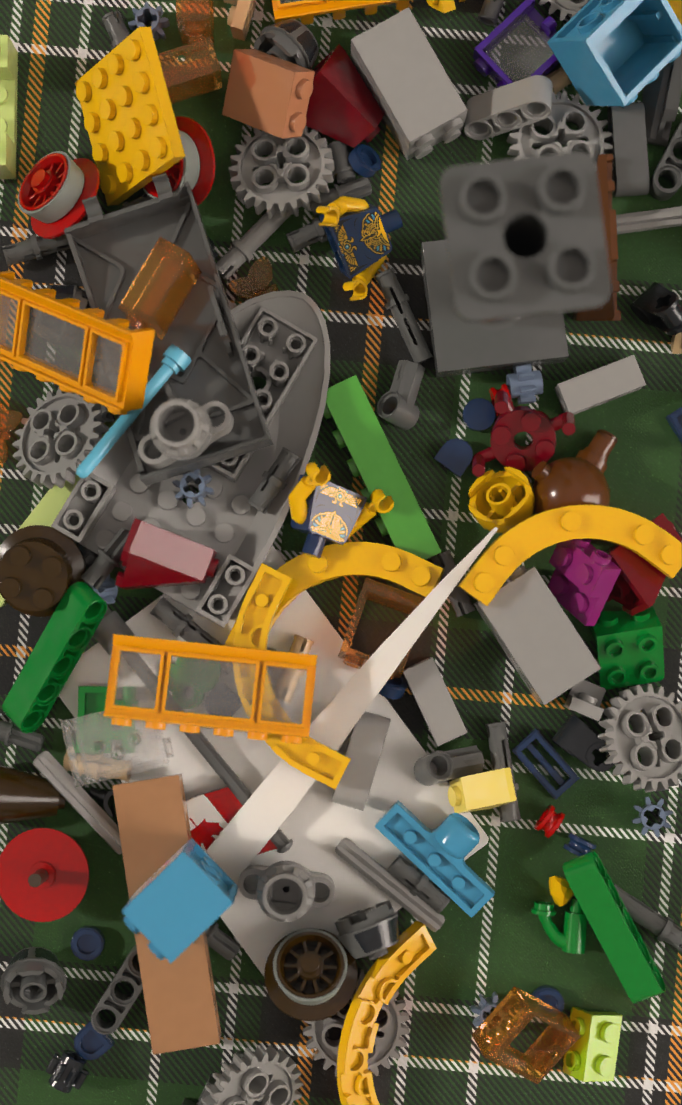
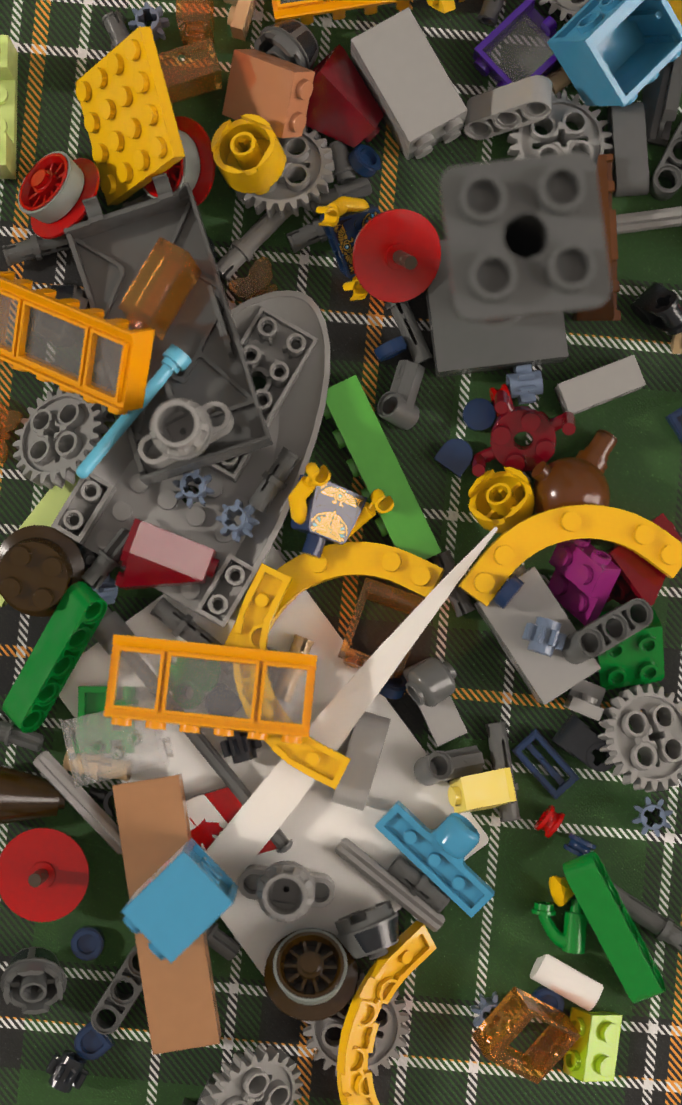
none -> yellow brick [211,114,286,195]
none -> sand blue gear [215,499,260,542]
none -> black gear [220,731,262,764]
none -> red piece [353,209,441,303]
none -> dark blue tile [374,336,408,362]
none -> dark grey head [406,657,457,707]
none -> dark blue tile [494,576,524,609]
none -> sand blue gear [522,616,567,657]
none -> white brick [530,954,604,1011]
none -> dark grey beam [561,598,653,664]

